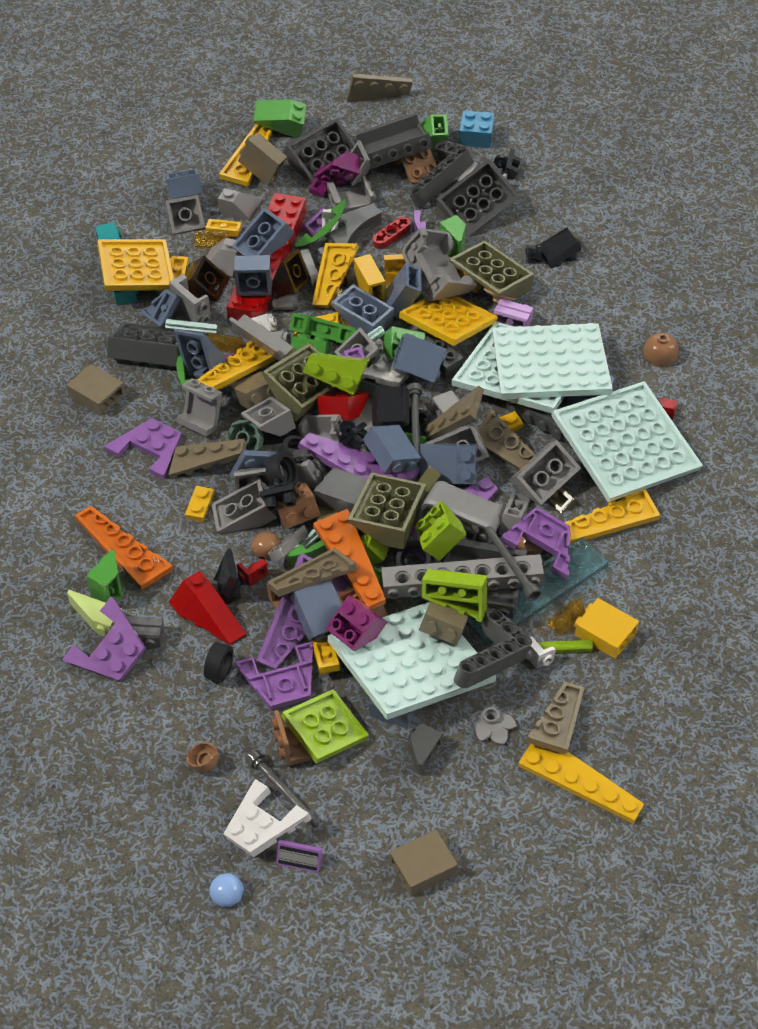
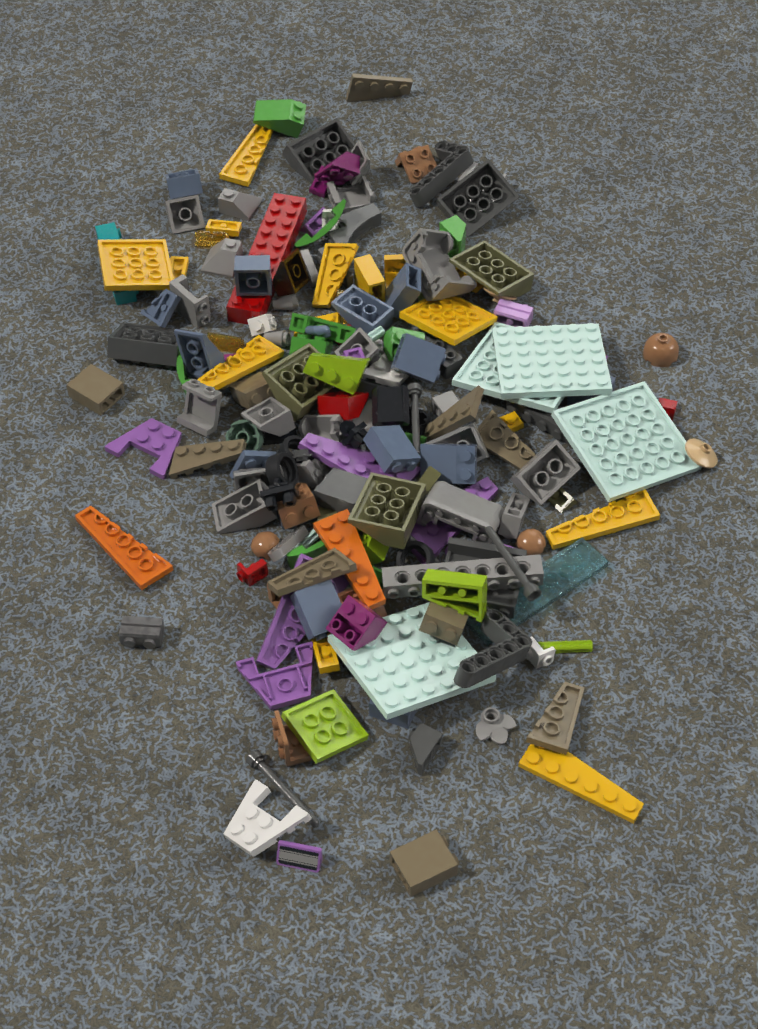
medium lavender wing [62,597,146,681] -> none
yellowish green slope [67,590,122,636] -> none
bright green slope [87,549,123,603] -> none
light aqua axle [165,319,217,335] -> none
red wedge [169,571,246,645] -> none
dark brown slope [185,256,229,302] -> none
yellow plate [185,486,215,522] -> none
medium nougat hair [186,742,219,773] -> none
black tyre [204,642,234,683] -> none
light blue hair [209,873,244,908] -> none
black slope [214,548,241,605] -> none
light grey panel [228,314,295,361] -> none
sand blue slope [231,208,295,256] -> none
dark tan brick [238,132,287,186] -> none
dark grey panel [355,112,433,169] -> none
red beam [373,217,411,249] -> none
medium lavender slope [414,210,426,233] -> none
lime slope [415,501,467,561] -> none
bright green slope [420,114,448,150] -> none
dark azure brick [459,110,495,148] -> none
black hips [494,149,521,179] -> none
medium lavender wing [500,507,570,579] -> none
black wheel [525,244,542,262] -> none
black slope [540,227,582,268] -> none
clear yellow hinge [547,598,585,637] -> none
yellow brick [574,598,639,659] -> none
none -> sand blue arm [305,325,331,338]
none -> tan dish [685,438,718,469]

